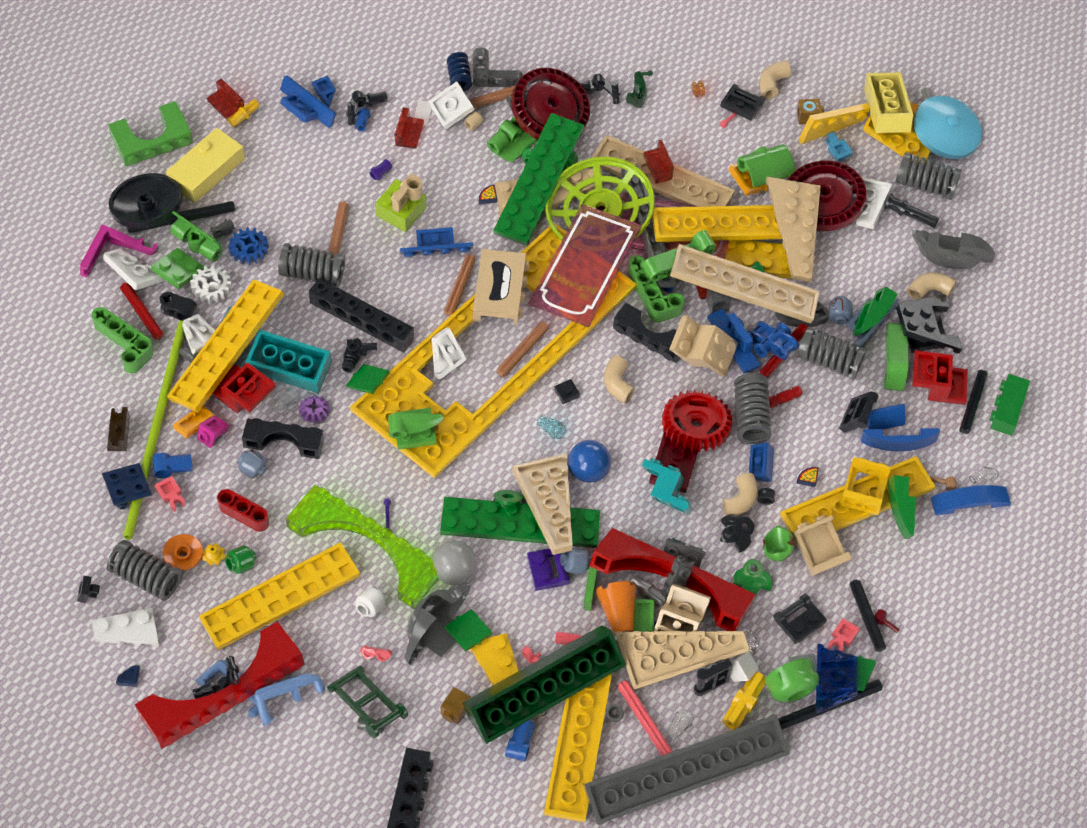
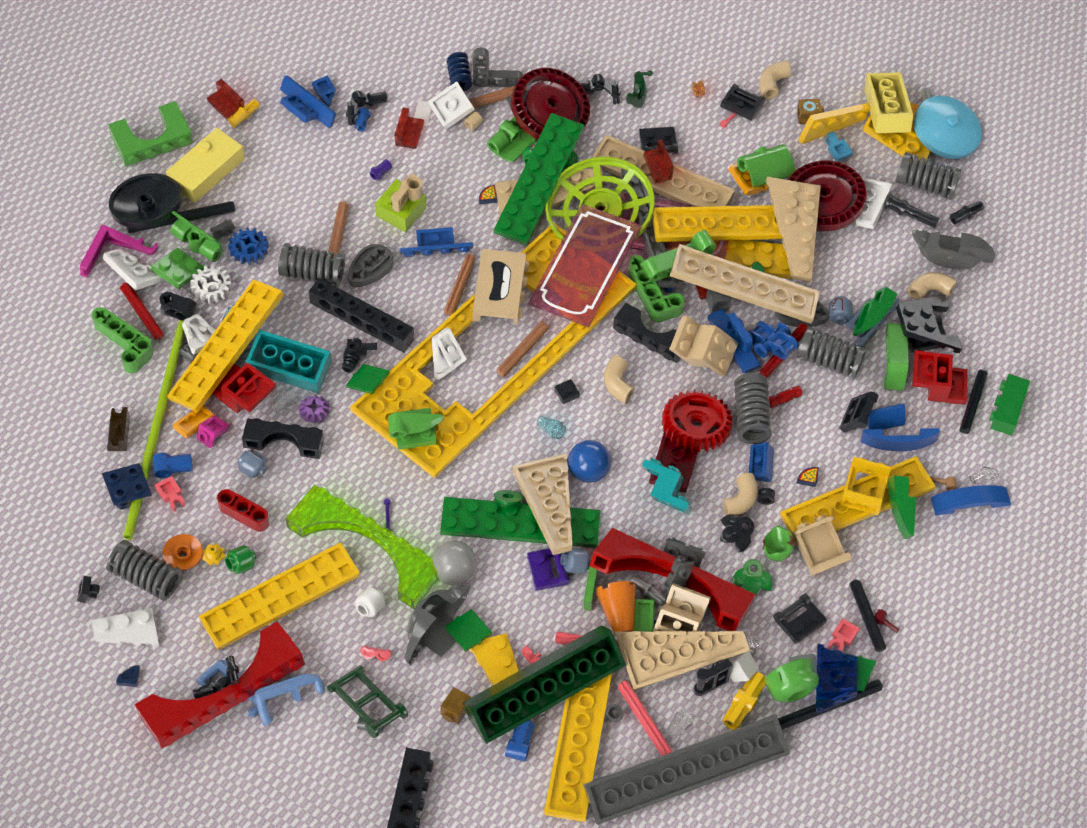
none -> dark grey piece [348,244,393,287]
none -> black plate [639,126,678,154]
none -> black axle [950,201,984,225]

